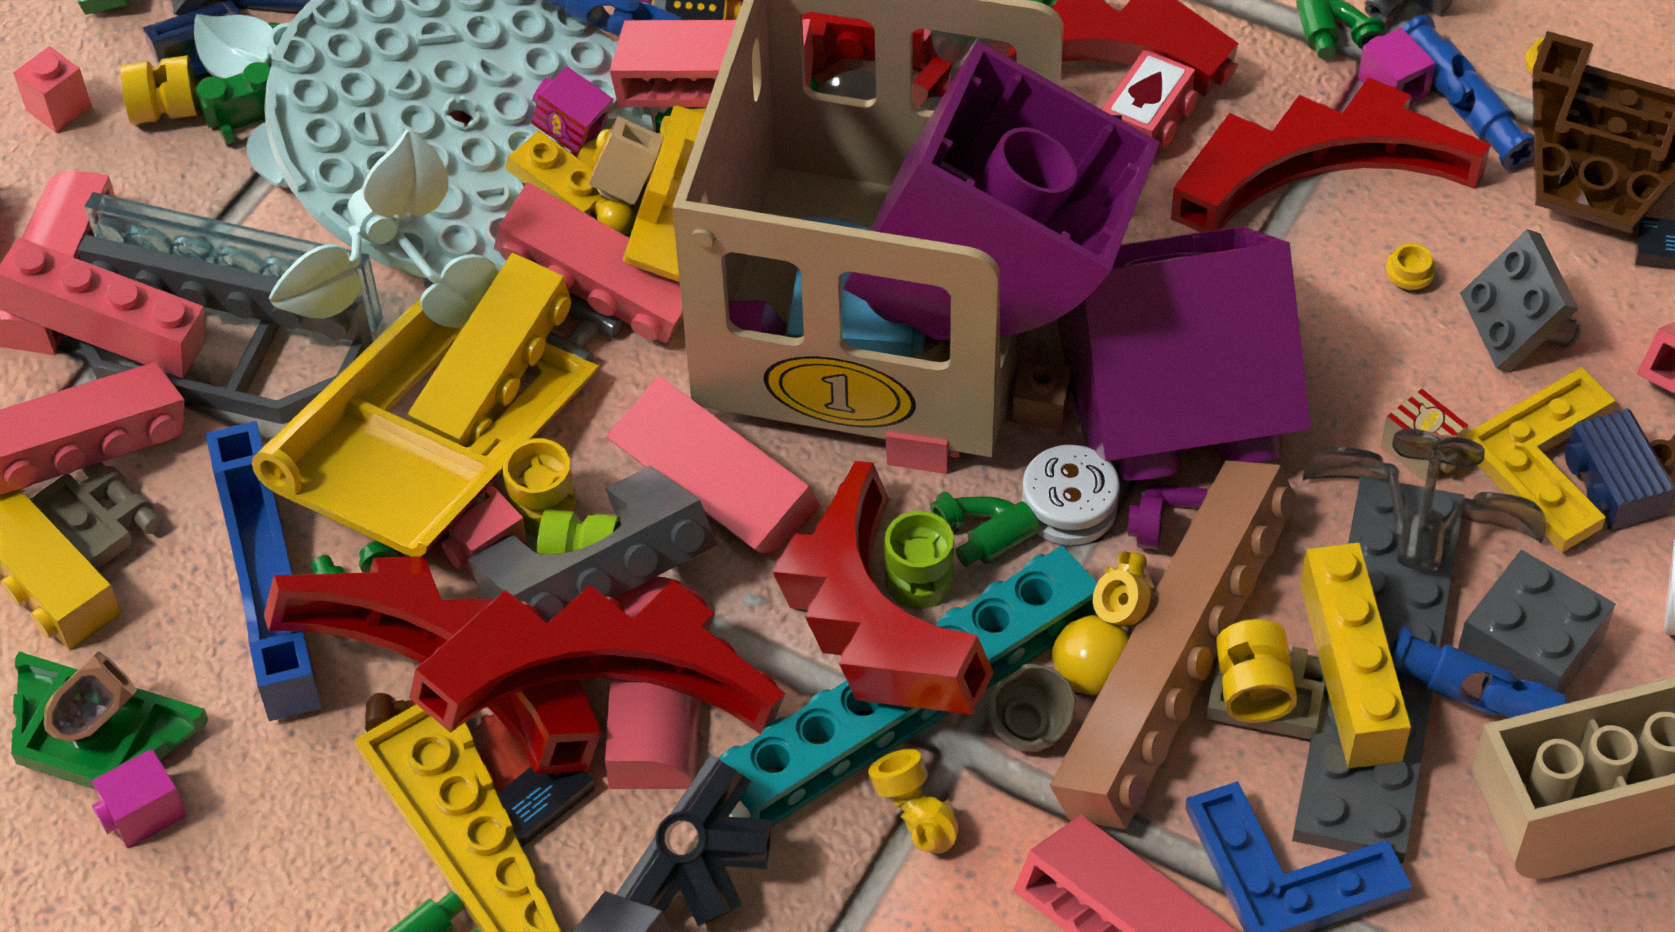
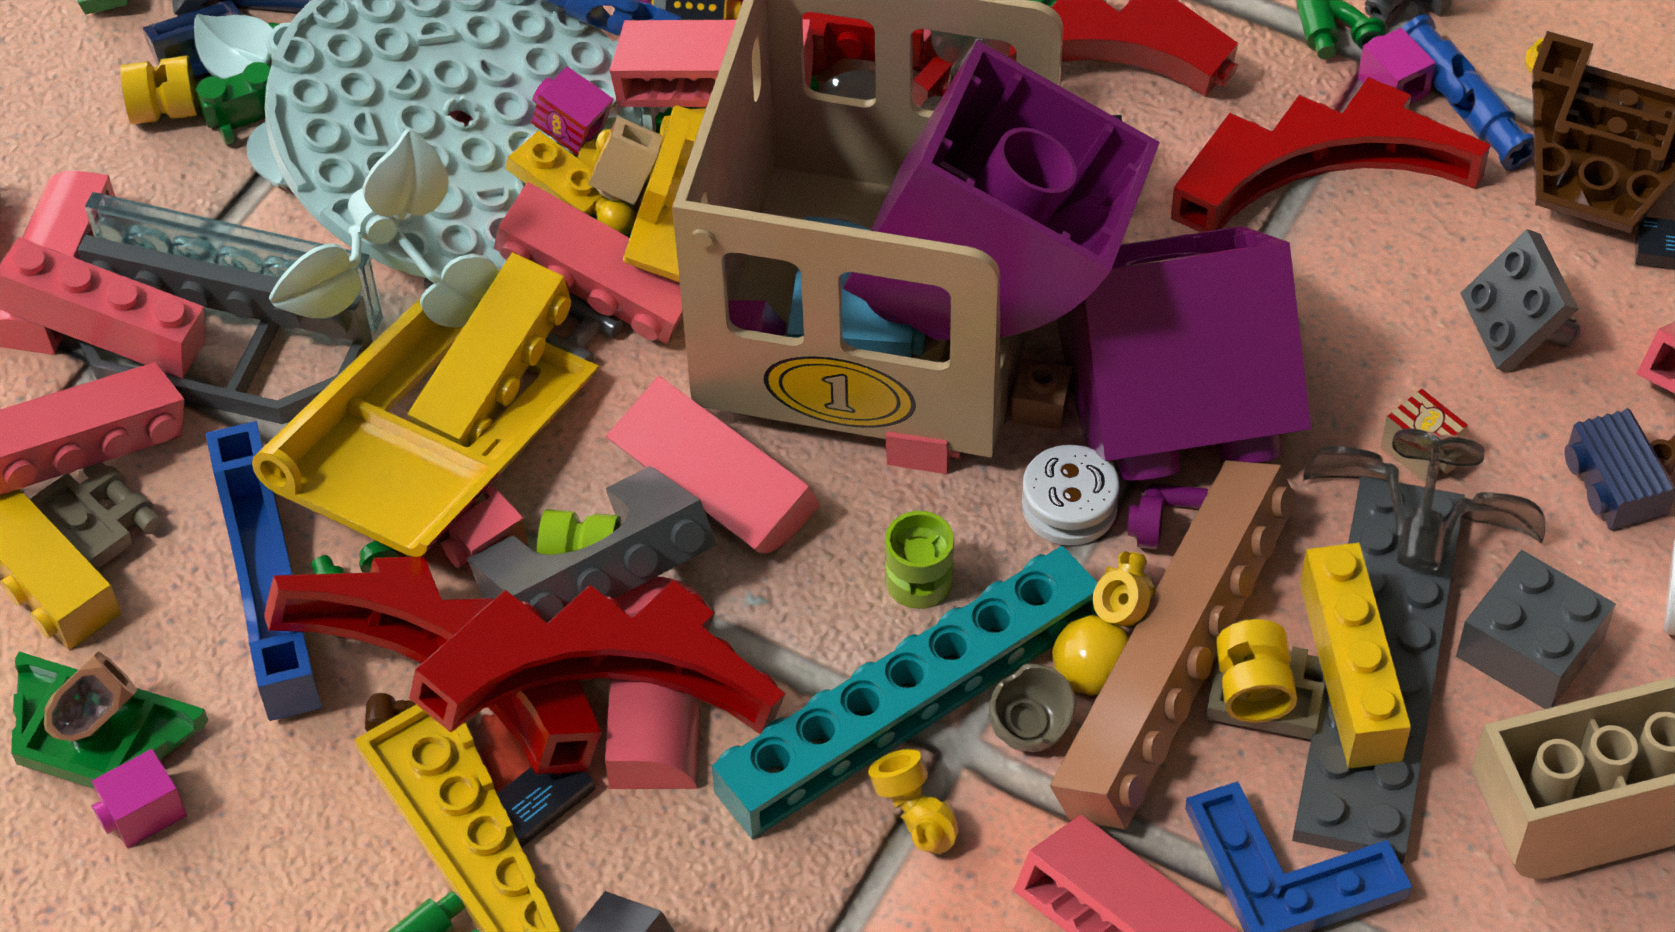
coral brick [13,46,92,133] -> none
yellow wheel [503,438,577,535] -> none
black piece [616,754,771,927] -> none
red arch [772,461,994,714] -> none
green plant [930,491,1040,567] -> none
brick [1102,50,1198,153] -> none
yellow plate [1385,243,1436,290] -> none
blue piece [1390,626,1571,718] -> none
yellow plate [1463,367,1616,553] -> none

